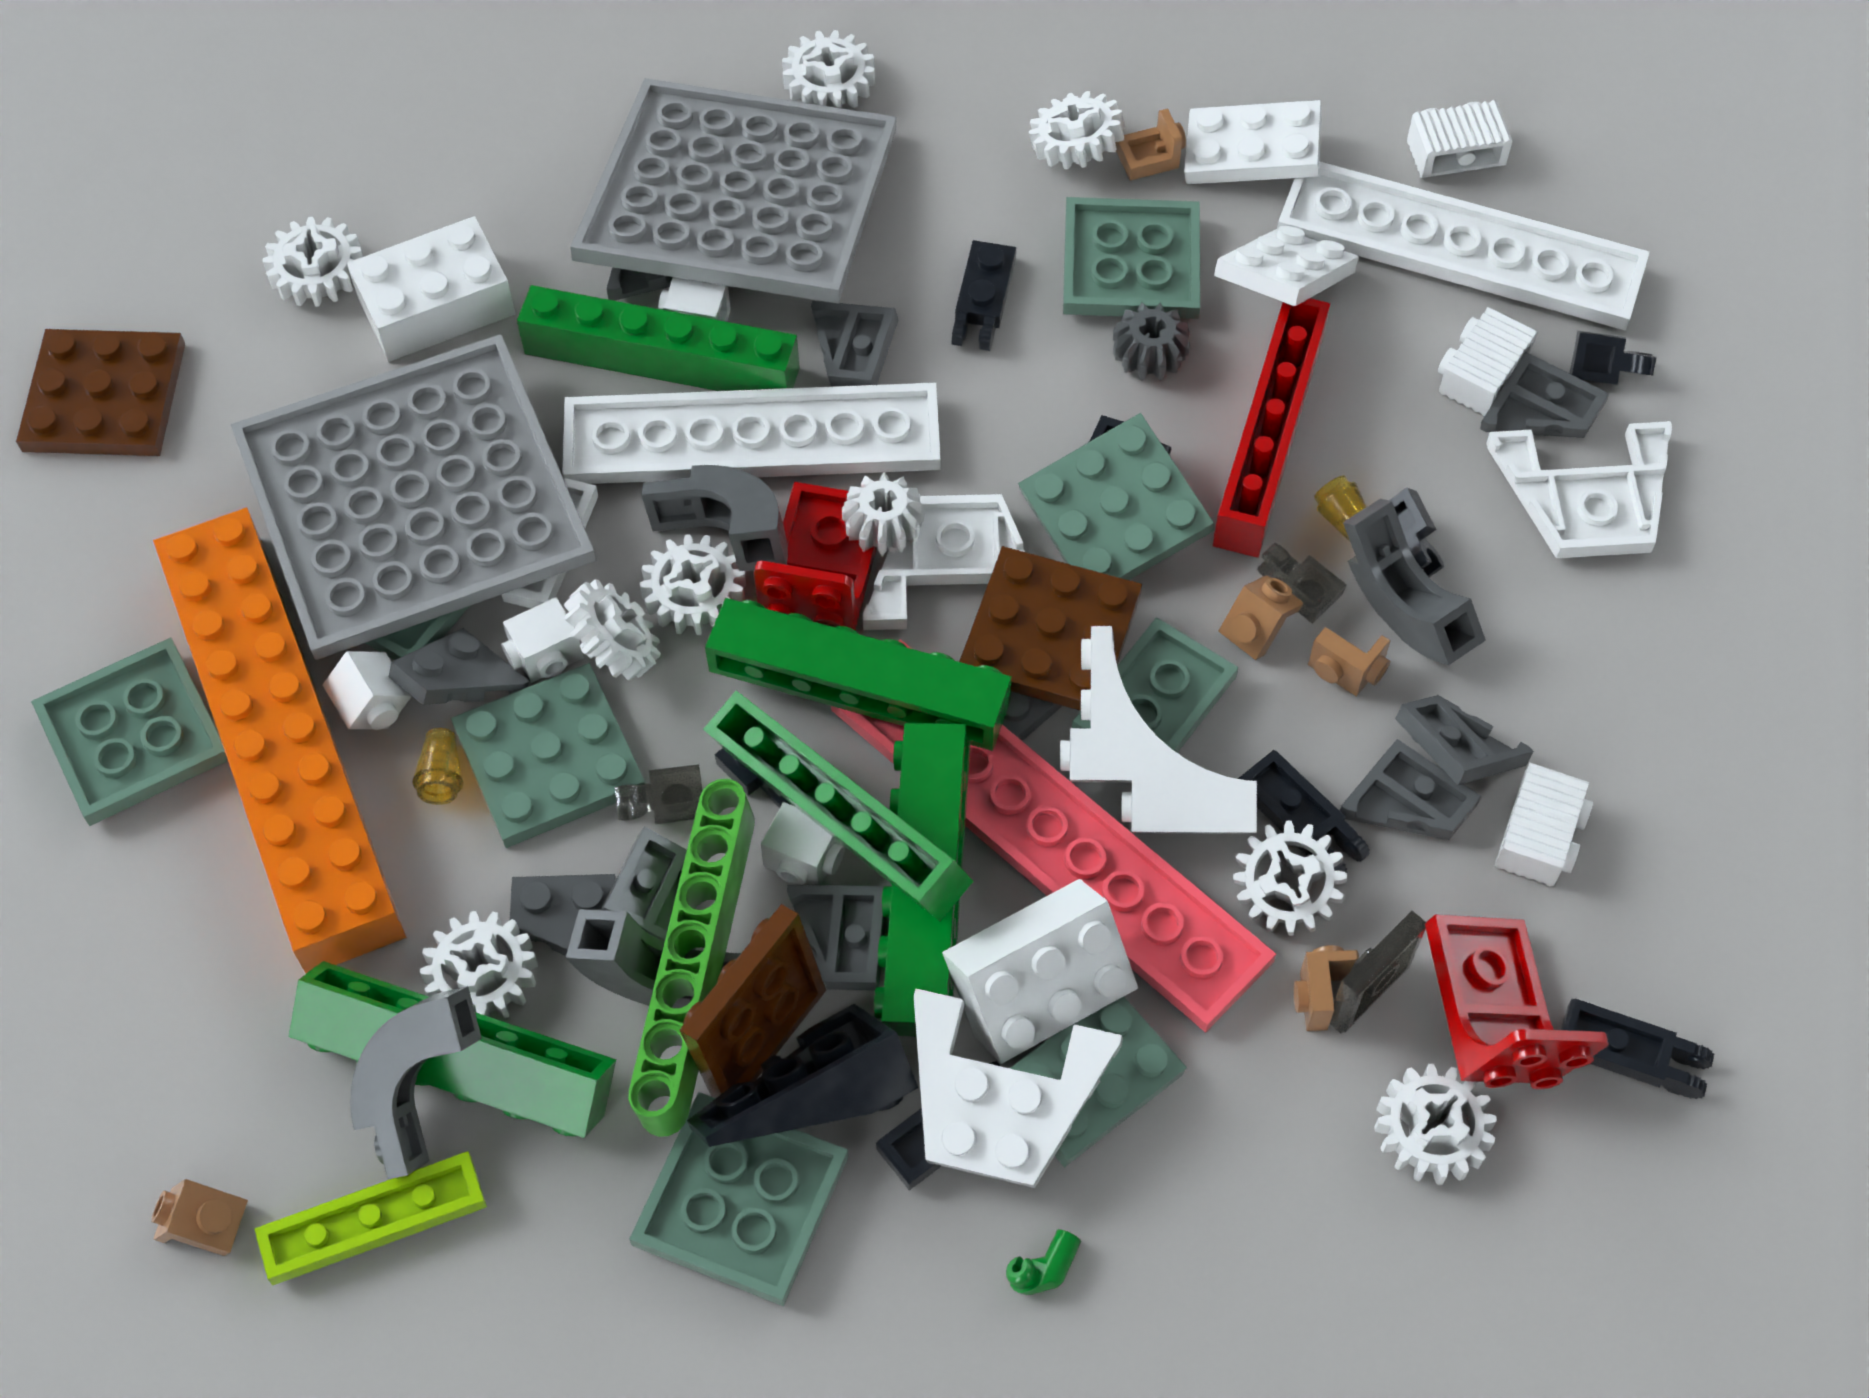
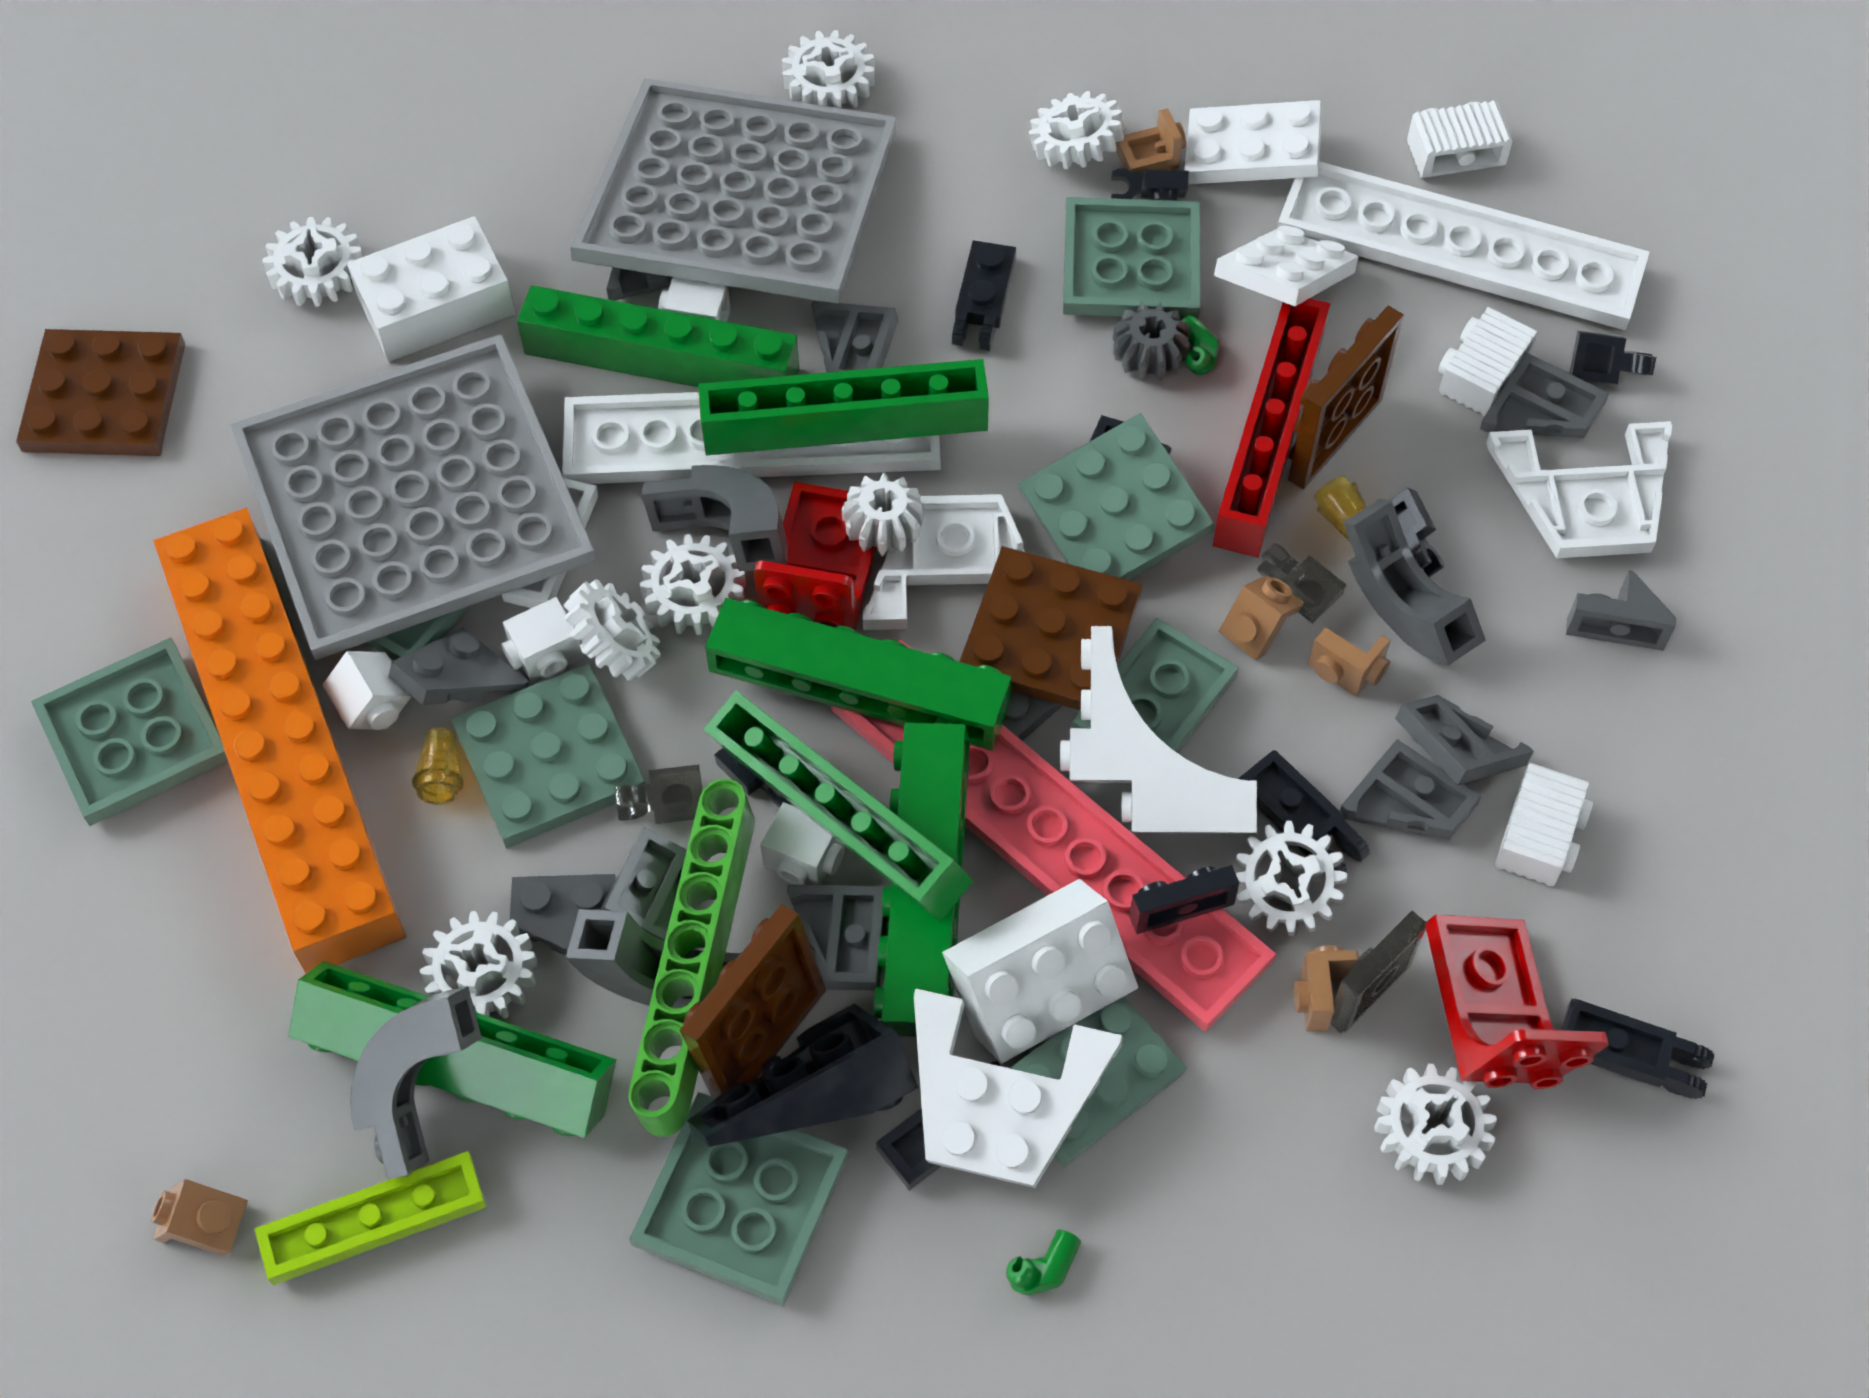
none -> green brick [698,359,989,456]
none -> black plate [1111,169,1189,201]
none -> black plate [1129,865,1240,935]
none -> green arm [1182,314,1221,375]
none -> reddish brown plate [1288,305,1404,490]
none -> dark grey slope [1566,570,1676,651]

